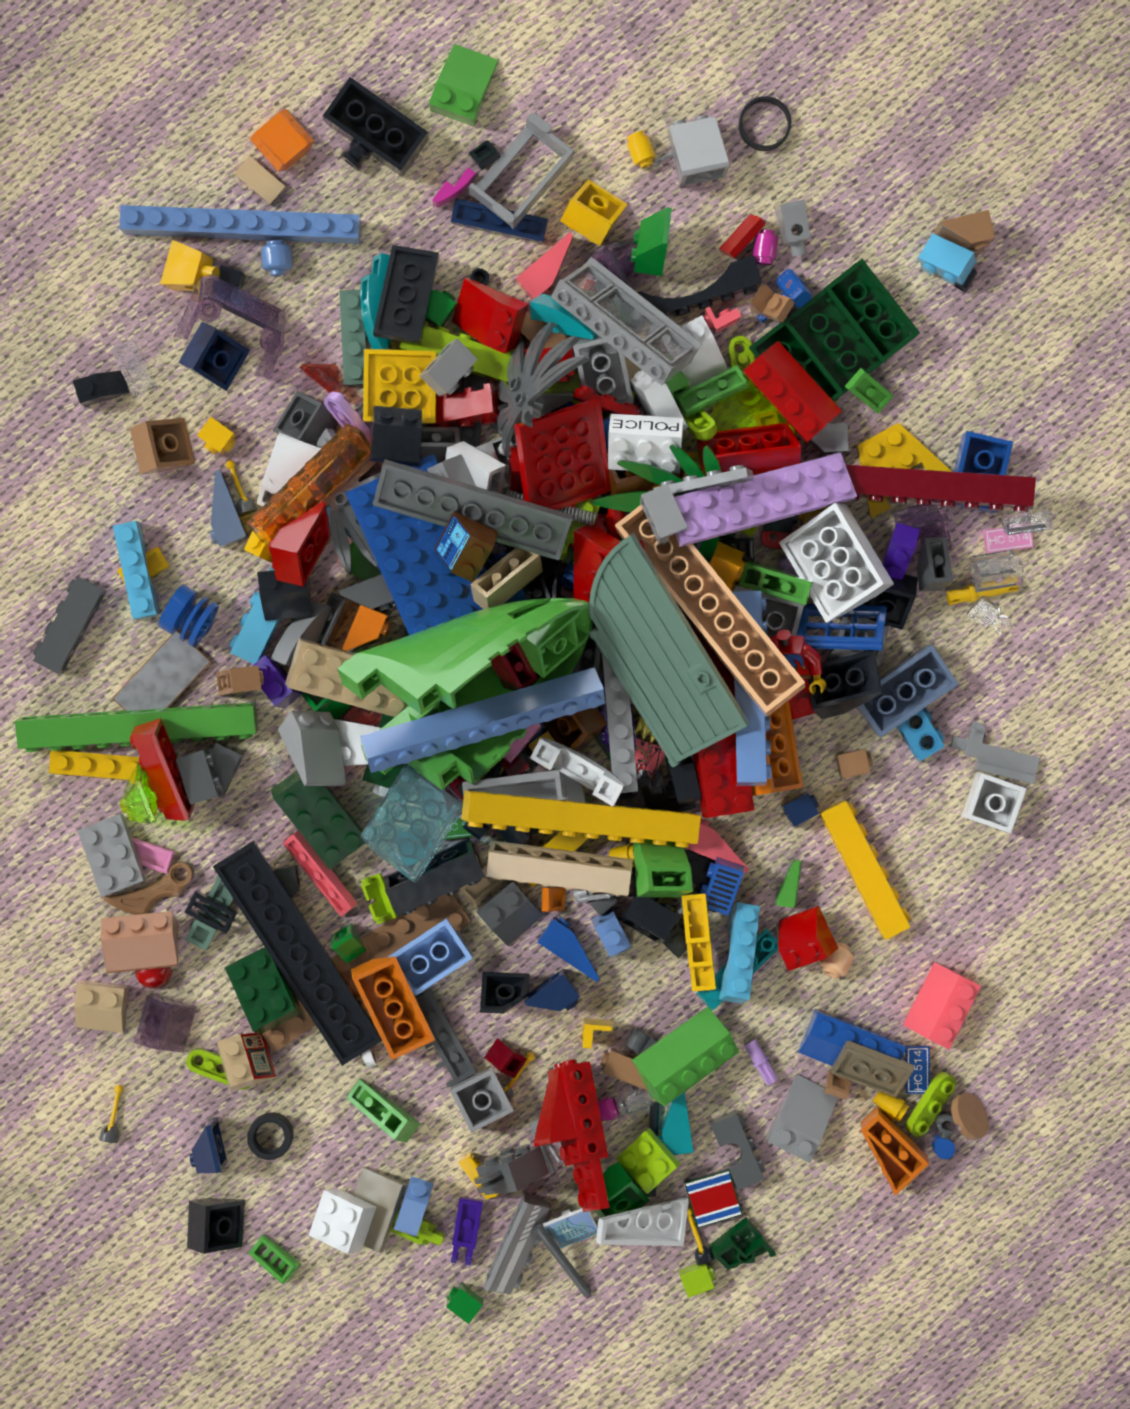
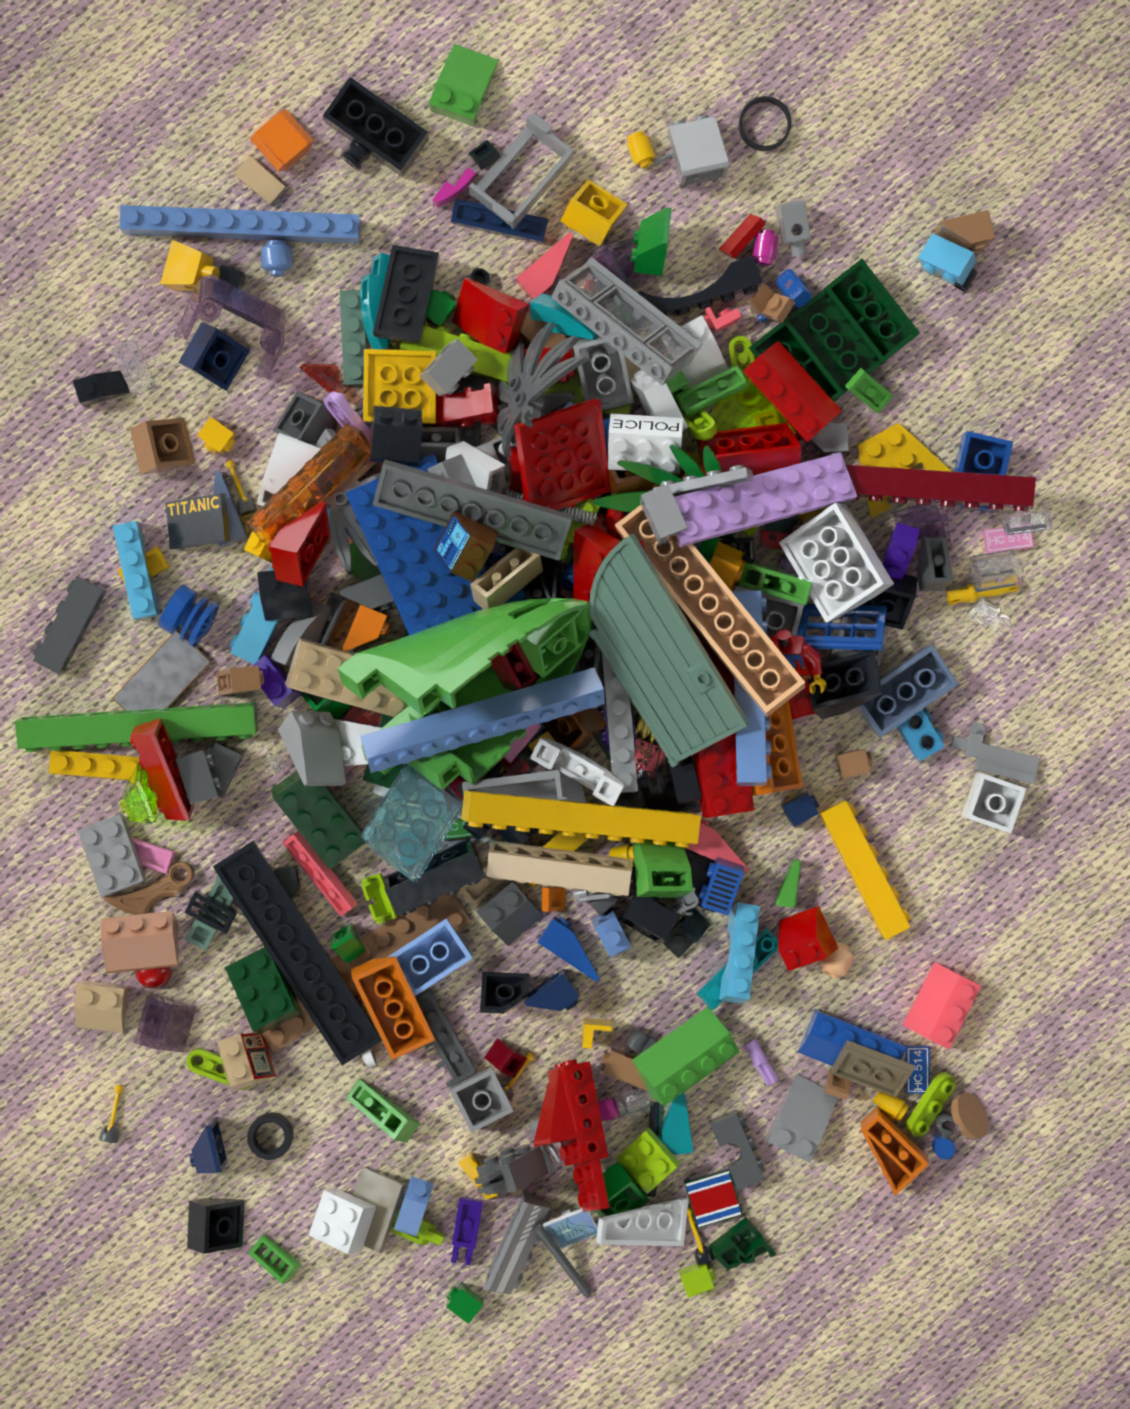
red plate [572,385,642,415] -> none
yellow slope [682,894,716,991] -> none
none -> black tile [165,493,230,549]

